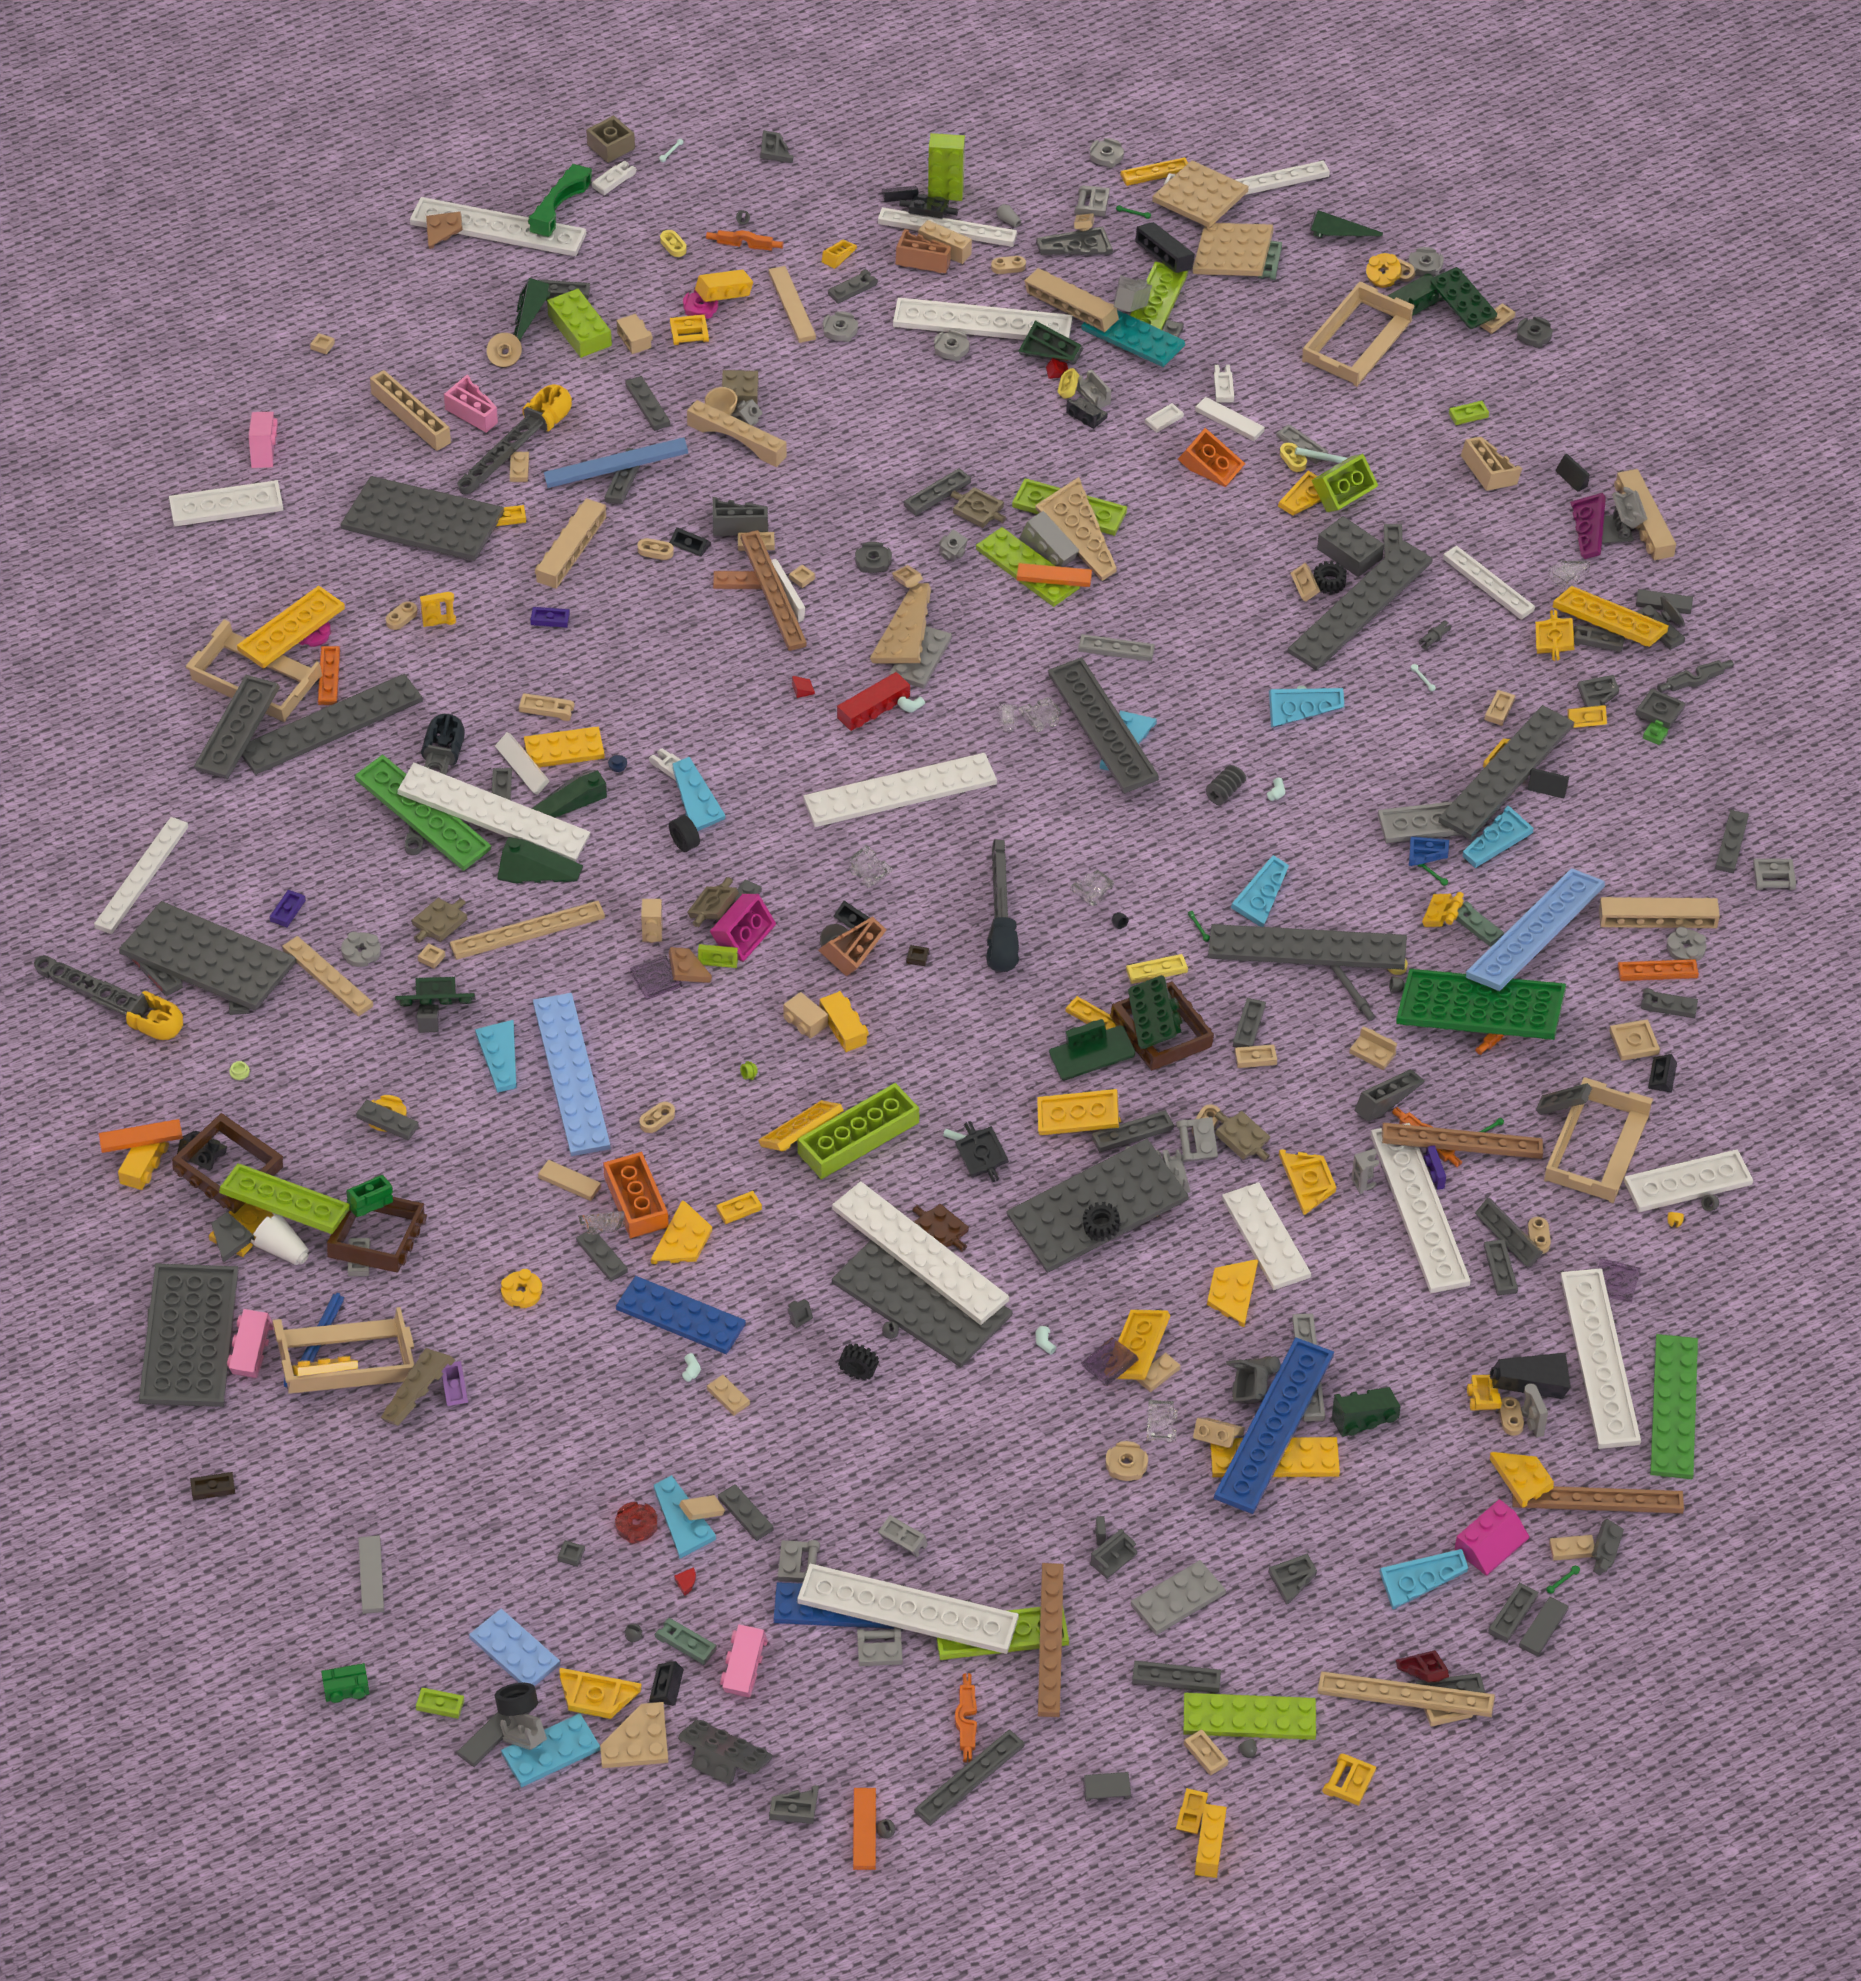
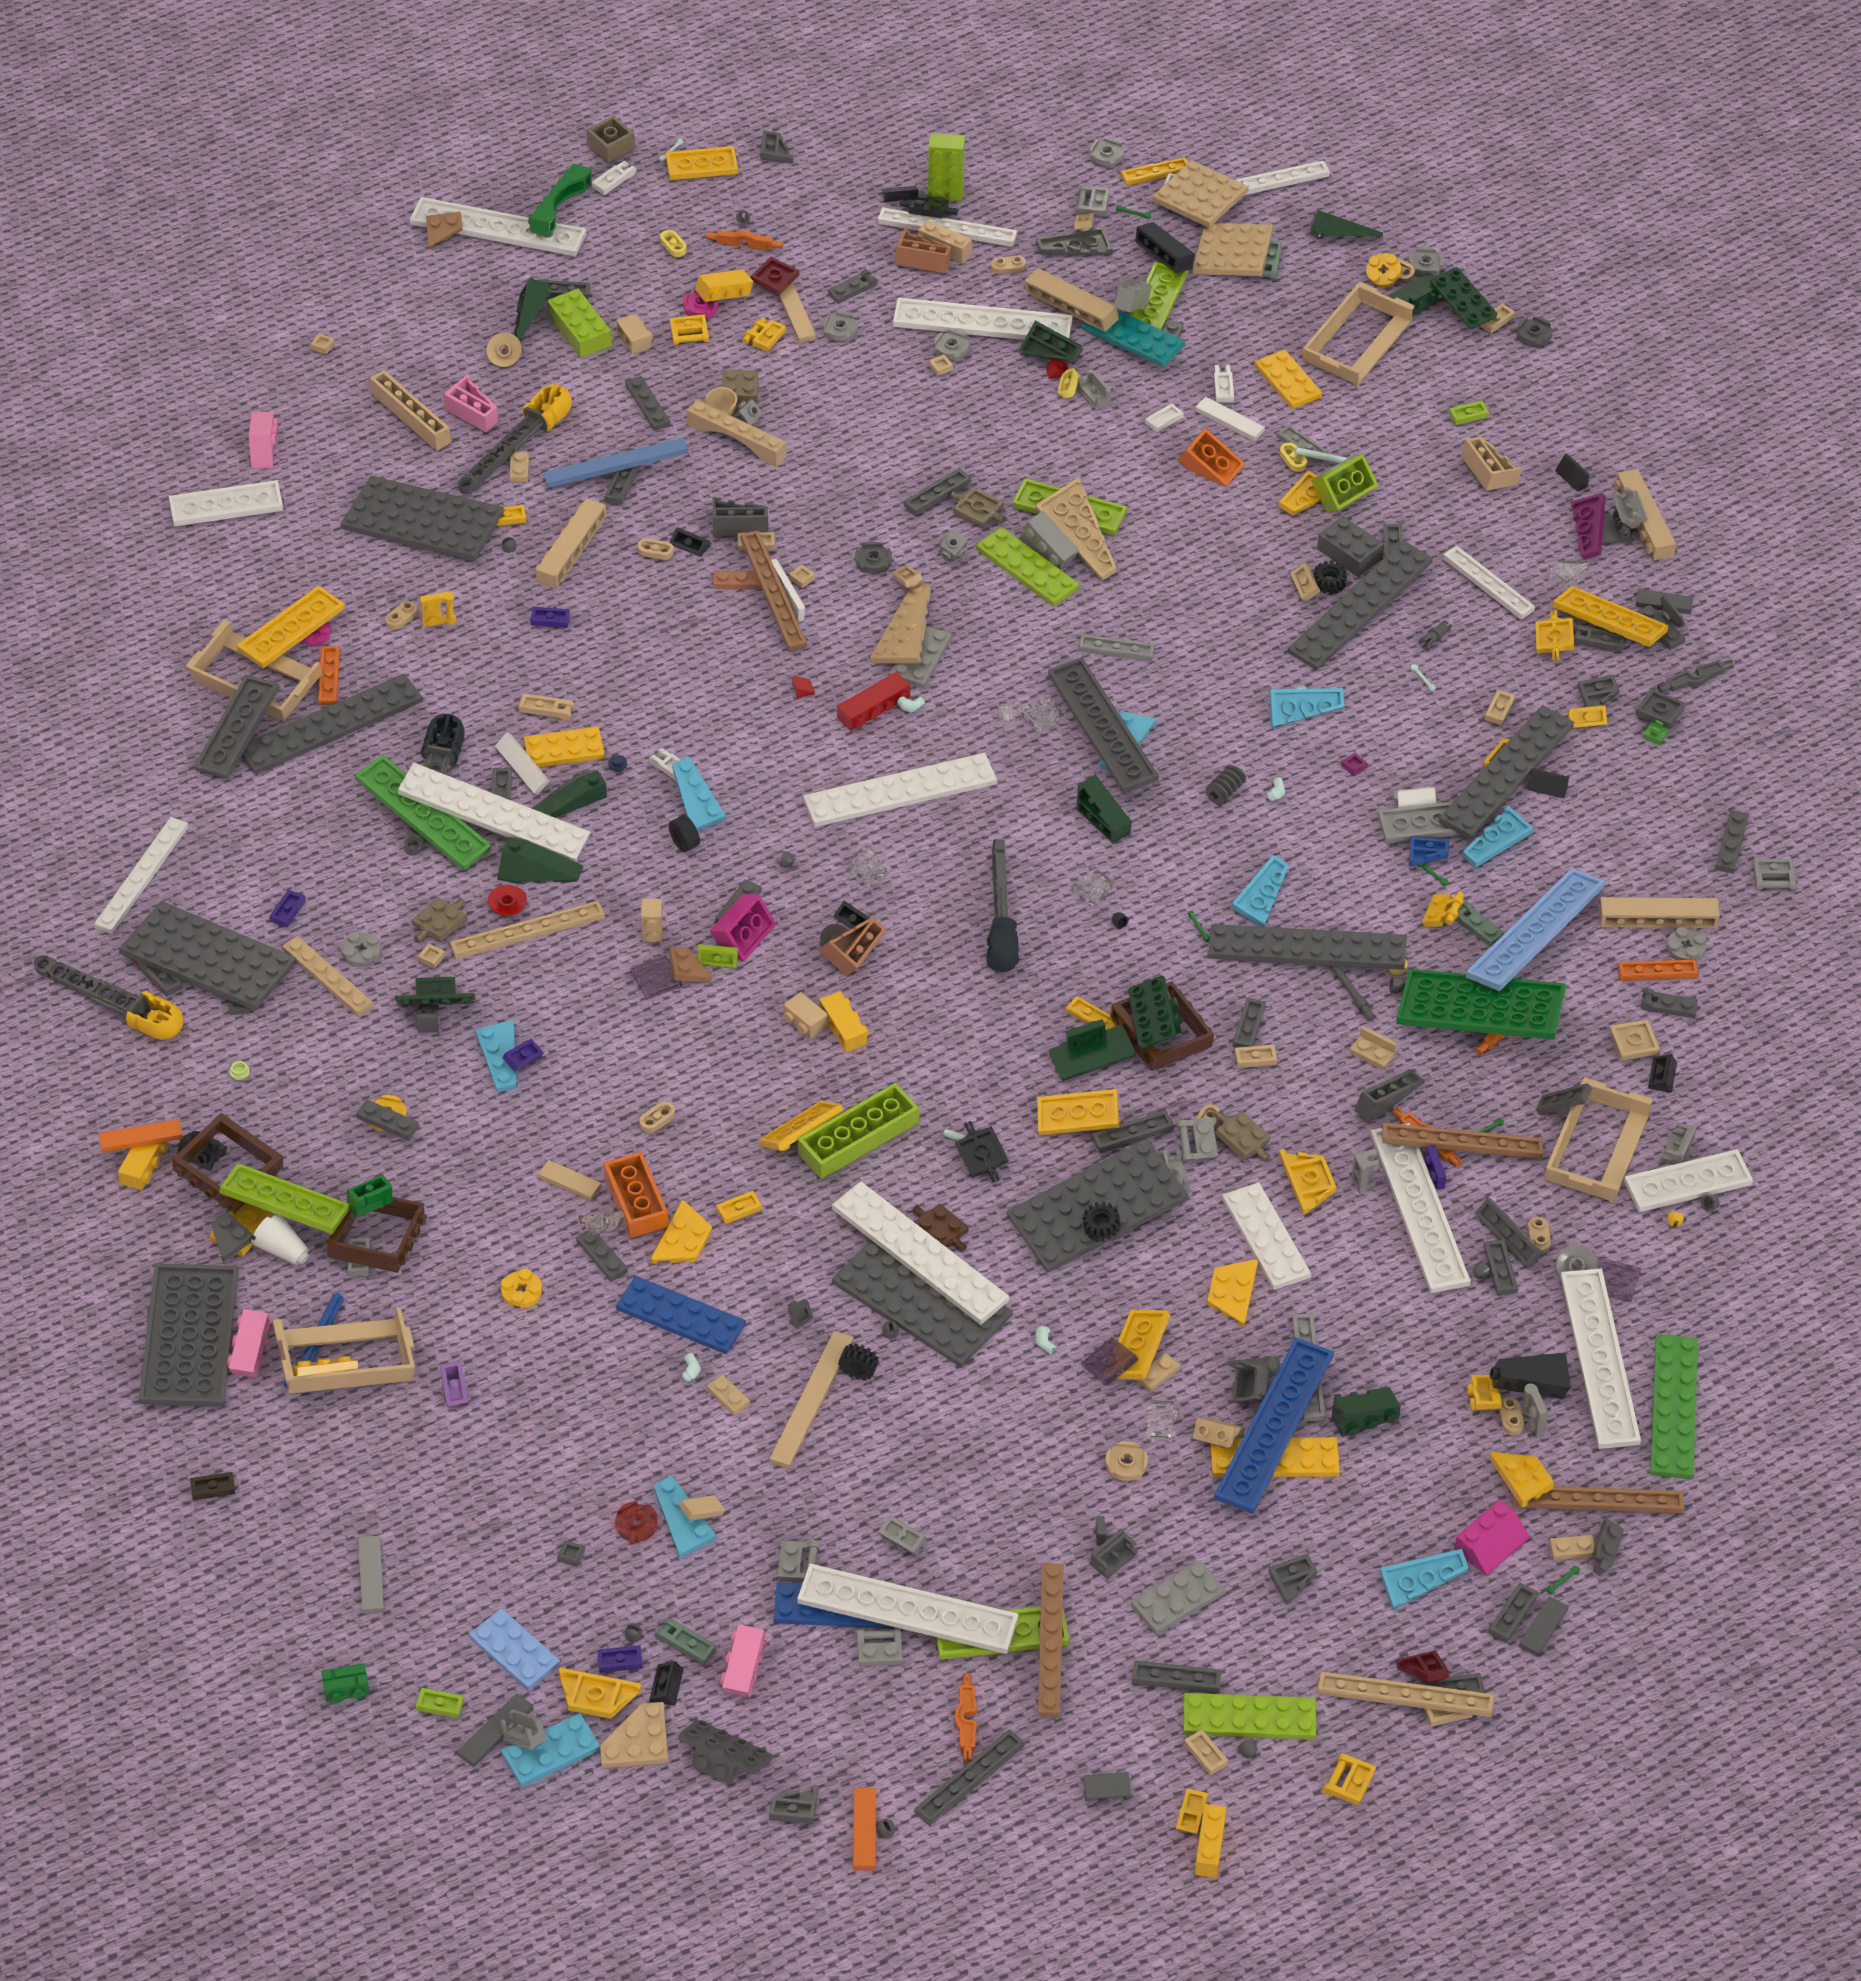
dark tan wing [381,1348,455,1426] -> none
black tyre [494,1682,538,1716] -> none
light blue plate [533,993,611,1156] -> none
red tile [674,1567,696,1596] -> none
dark tan plate [687,877,739,928] -> none
dark grey plate [718,1484,774,1541] -> none
lime plate [740,1061,758,1080] -> none
yellow slope [822,239,857,269] -> none
dark brown tile [906,945,929,966] -> none
light grey cone [996,204,1022,228] -> none
orange tile [1017,563,1092,587] -> none
black bracket [1066,397,1108,429] -> none
light yellow tile [1126,954,1188,984] -> none
none -> red dish [488,885,527,916]
none -> dark grey hinge [502,537,516,553]
none -> dark purple plate [502,1039,544,1072]
none -> dark purple plate [597,1645,643,1673]
none -> yellow plate [666,146,738,180]
none -> yellow plate [742,318,786,352]
none -> dark red plate [750,257,800,295]
none -> tan tile [770,1331,853,1469]
none -> dark grey hinge [780,851,795,867]
none -> tan plate [929,354,953,376]
none -> dark green wedge [1077,774,1132,844]
none -> yellow plate [1254,349,1322,409]
none -> magenta tile [1341,753,1368,776]
none -> white panel [1394,787,1436,808]
none -> dark grey hinge [1473,1261,1491,1279]
none -> light grey dish [1556,1245,1597,1278]
none -> light grey hinge [1660,1123,1697,1165]

